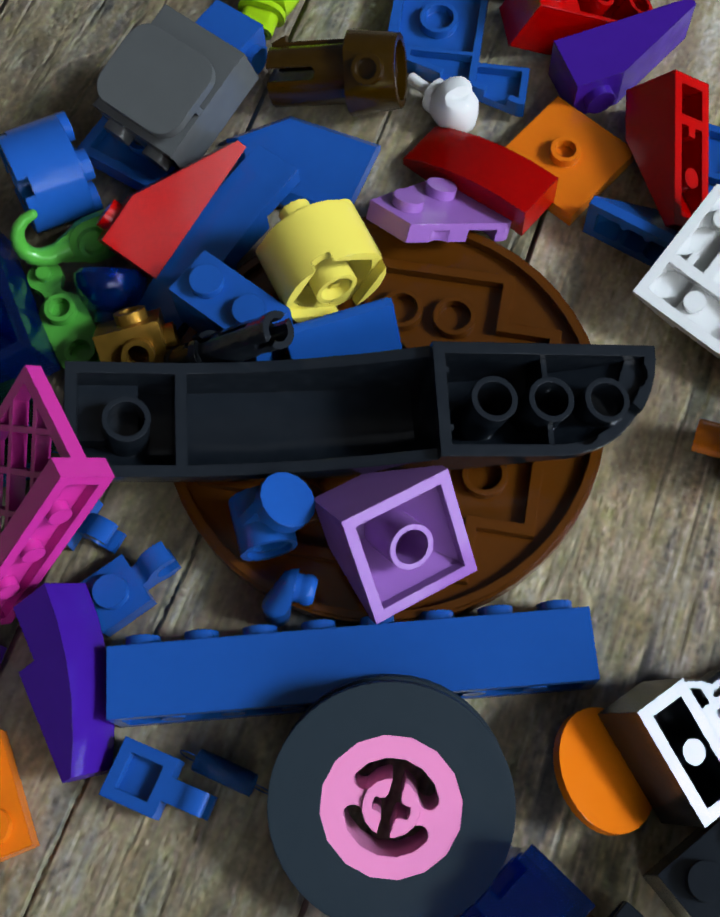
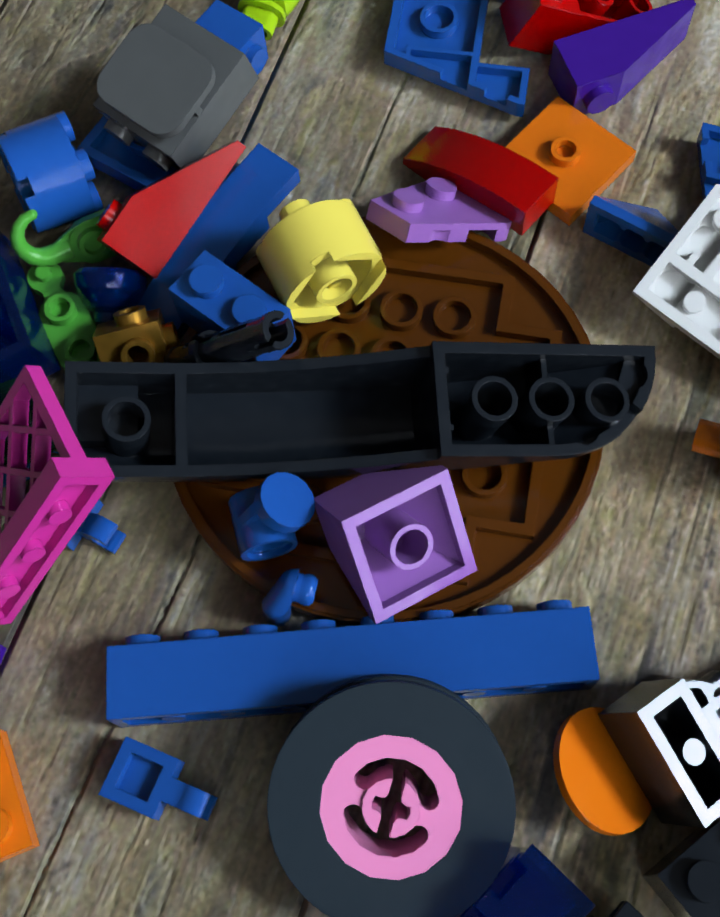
dark purple slope [13,583,114,784] -> none
blue plate [80,541,182,637] -> none
blue piece [180,749,268,797] -> none
blue tile [226,116,381,208] -> none
dark brown piece [266,28,408,117] -> none
blue slope [287,297,402,359] -> none
white piece [407,72,479,133] -> none
red slope [625,69,709,231] -> none

